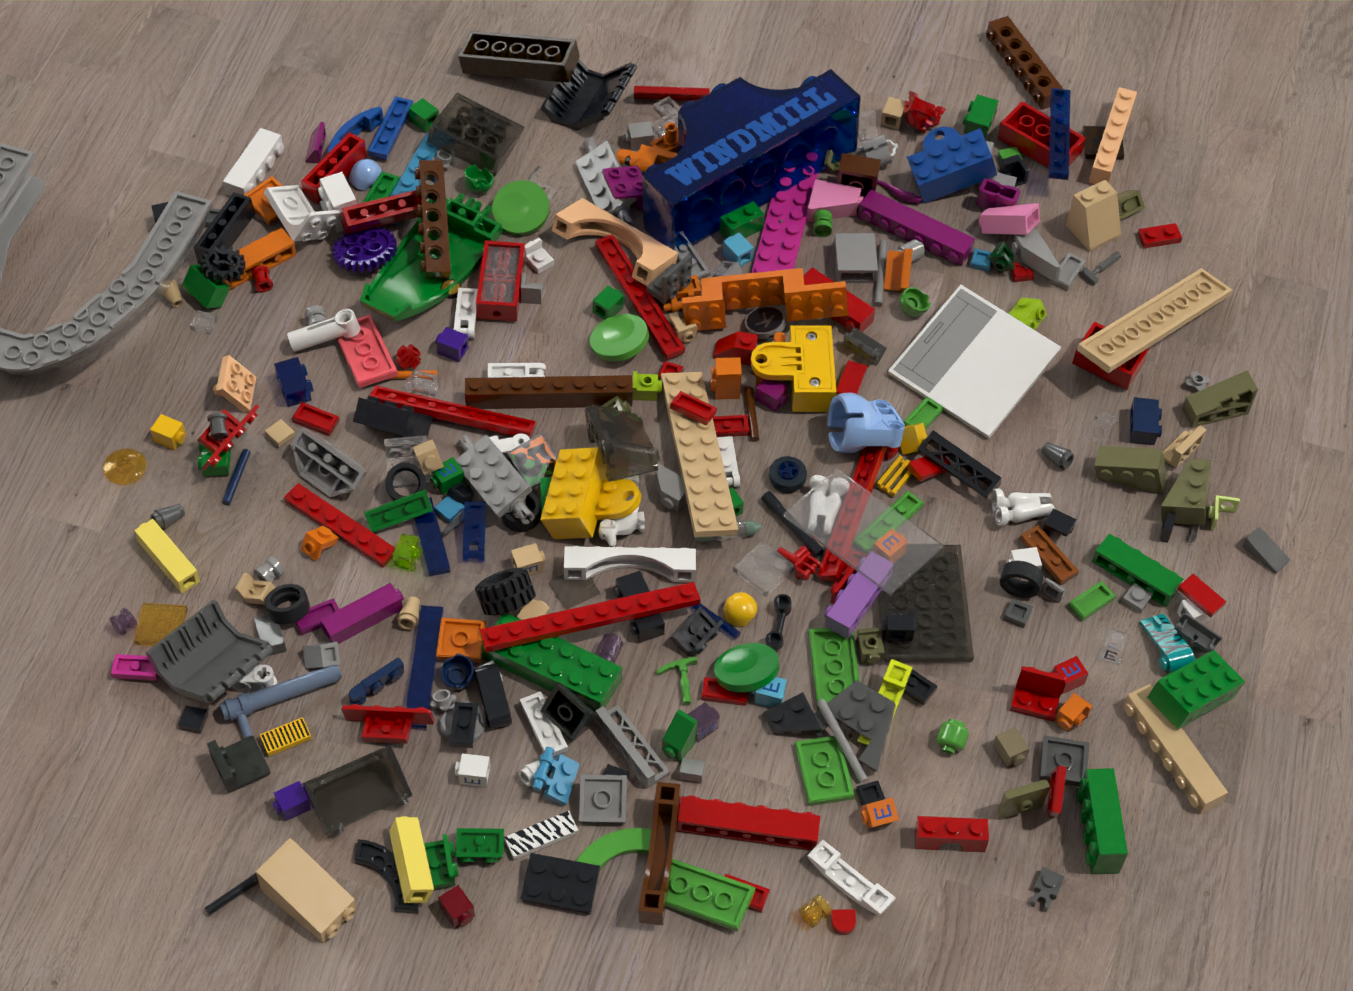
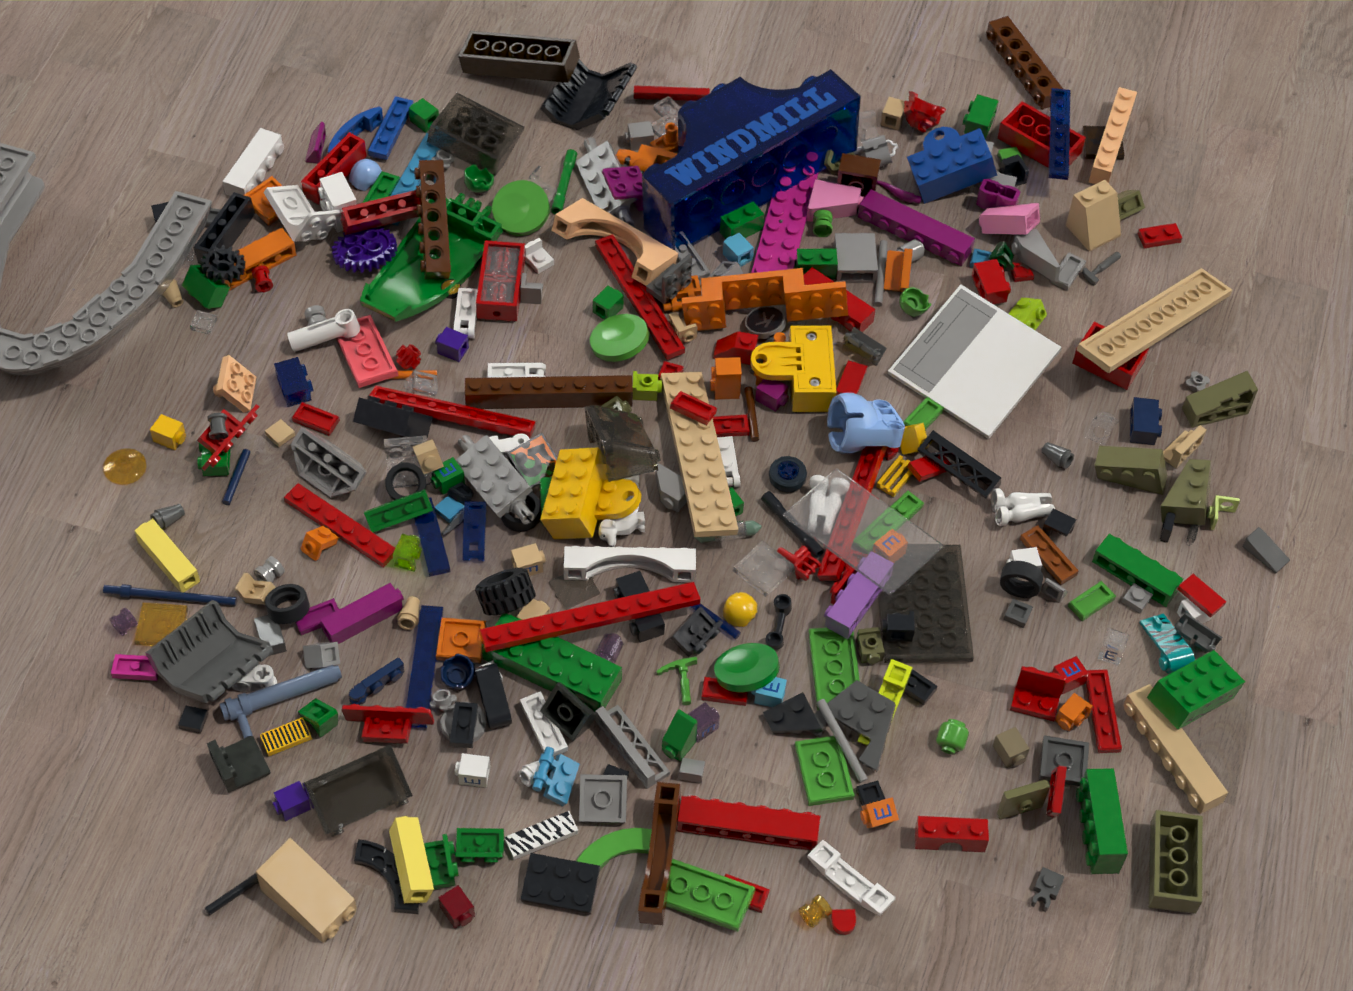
none -> dark blue bar [103,584,237,606]
none -> green slope [298,698,338,738]
none -> green piece [551,149,578,214]
none -> green brick [795,249,838,279]
none -> red brick [972,259,1011,305]
none -> red tile [1086,669,1122,753]
none -> olive brick [1149,810,1203,914]

